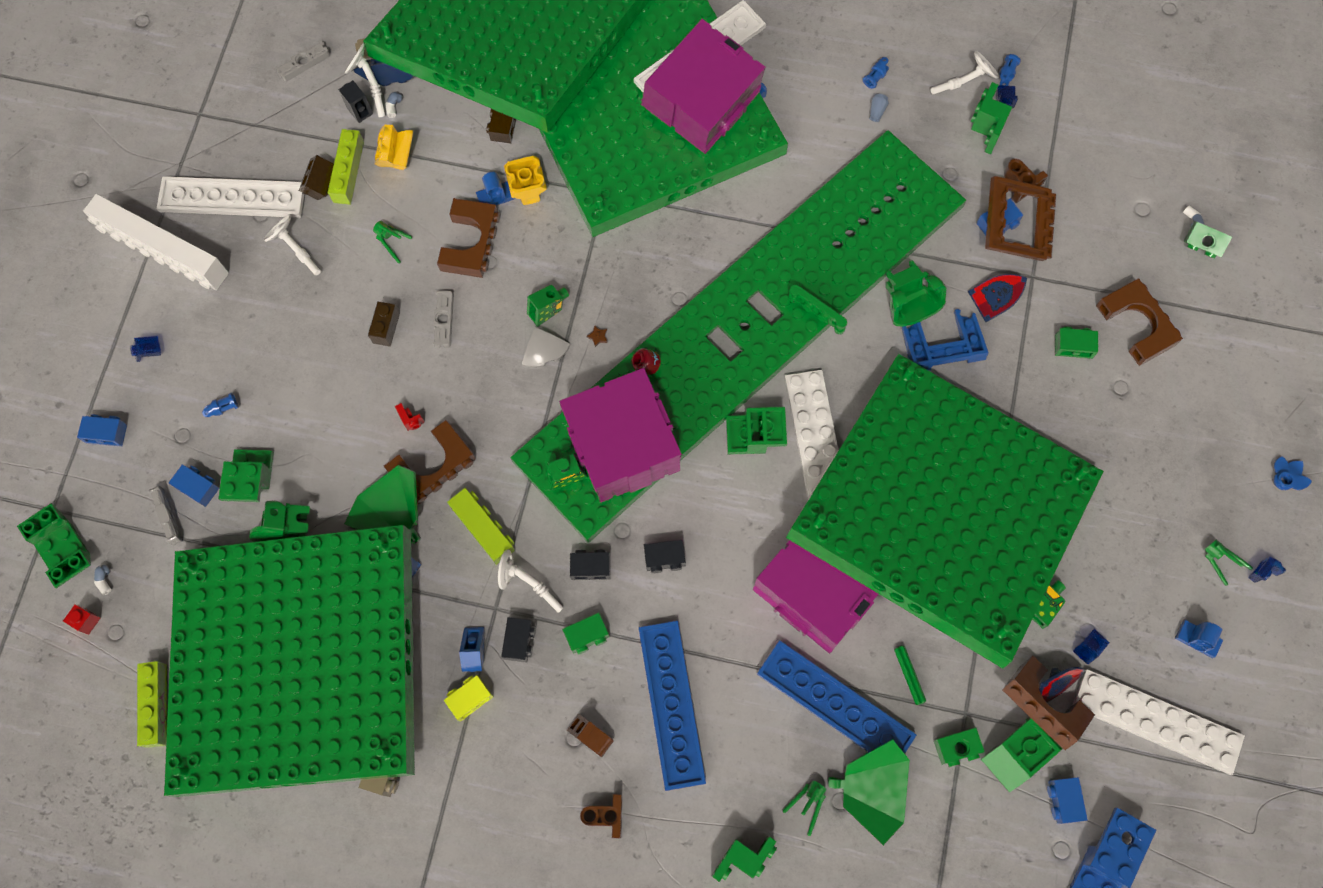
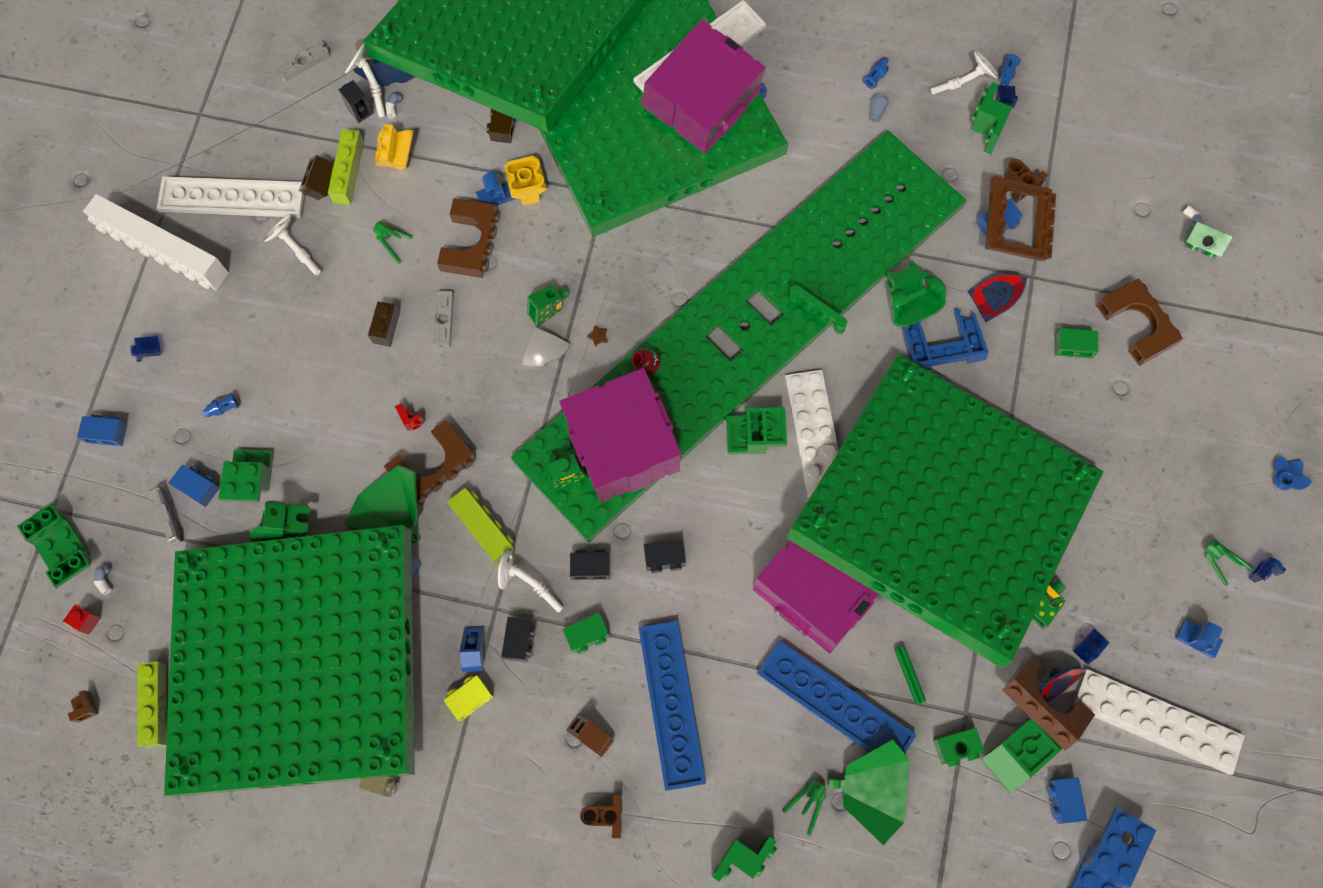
none -> reddish brown panel [68,690,98,723]

